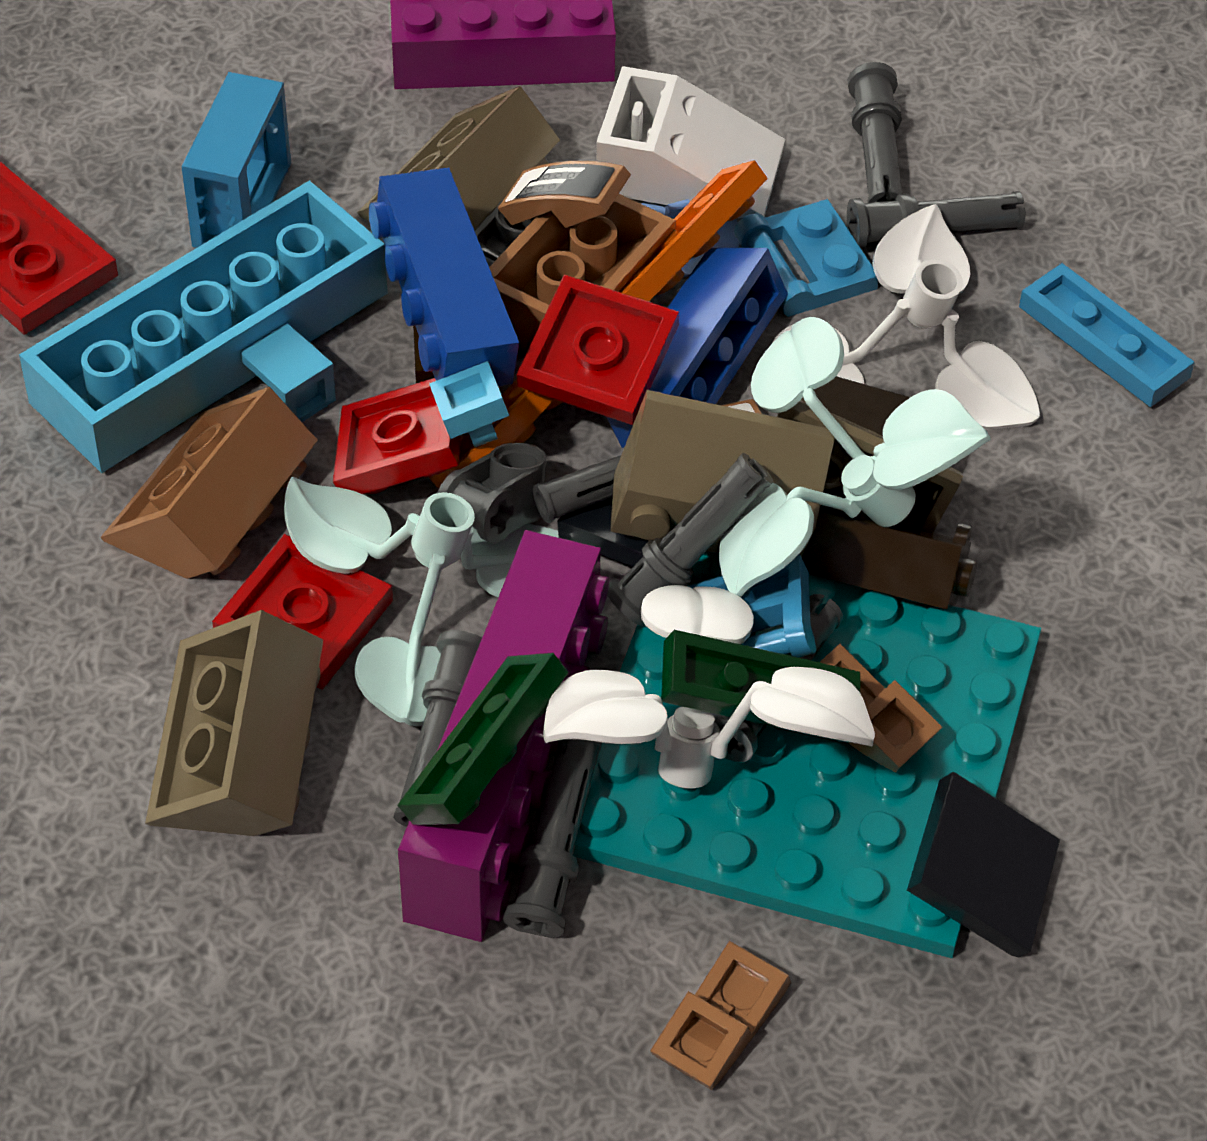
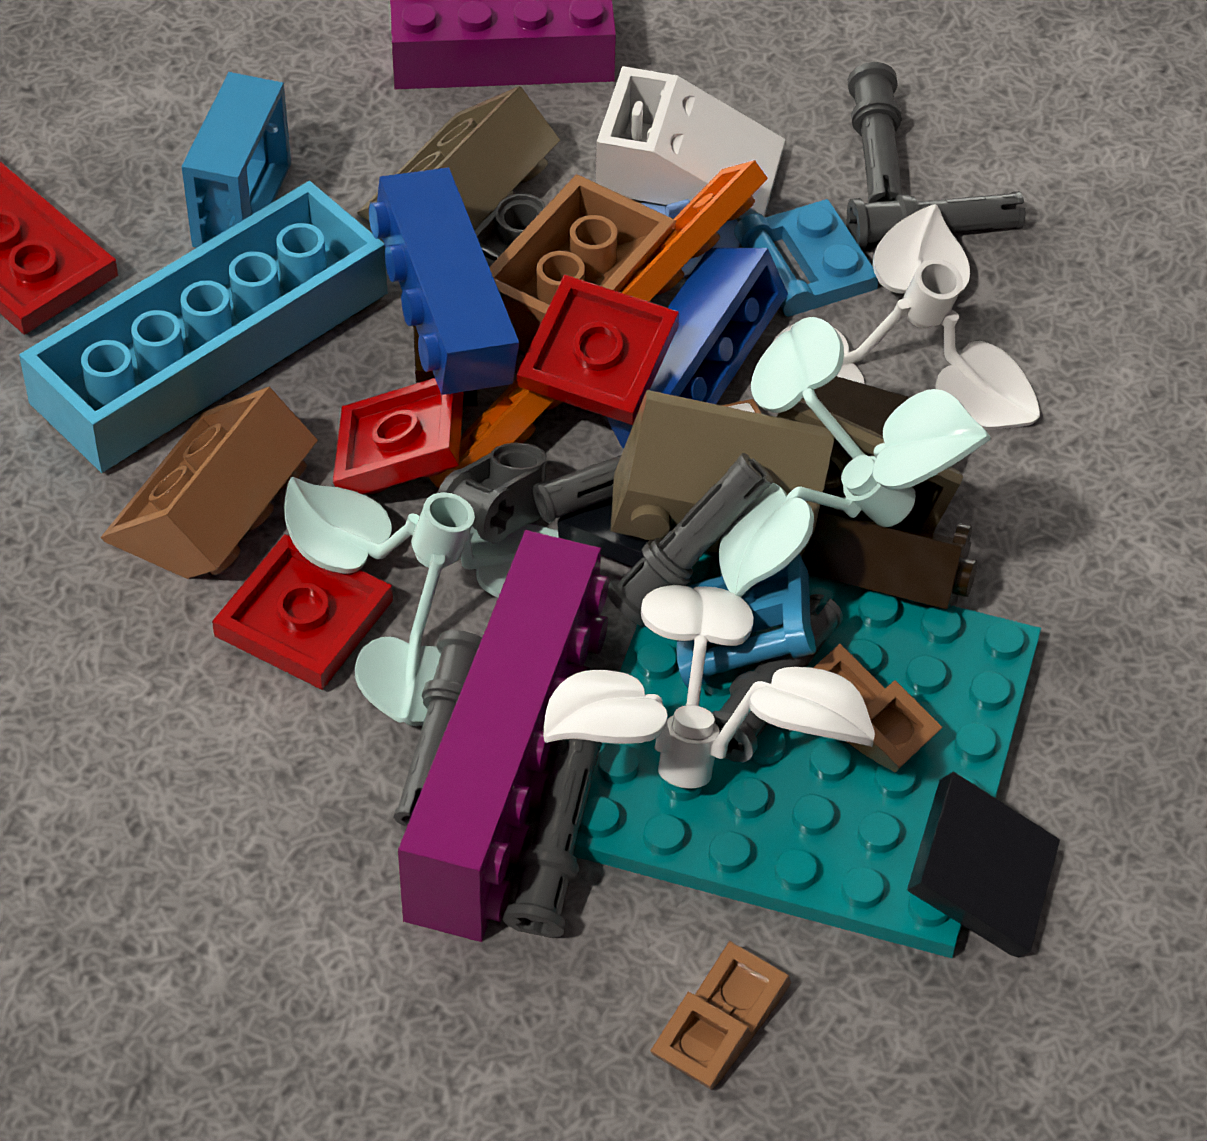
dark tan slope [145,610,323,836] -> none
medium azure panel [241,323,336,422] -> none
dark green plate [397,653,569,825] -> none
medium azure tile [430,361,509,448] -> none
slope [498,161,631,228] -> none
dark green plate [661,629,860,743] -> none
dark azure plate [1019,263,1195,407] -> none

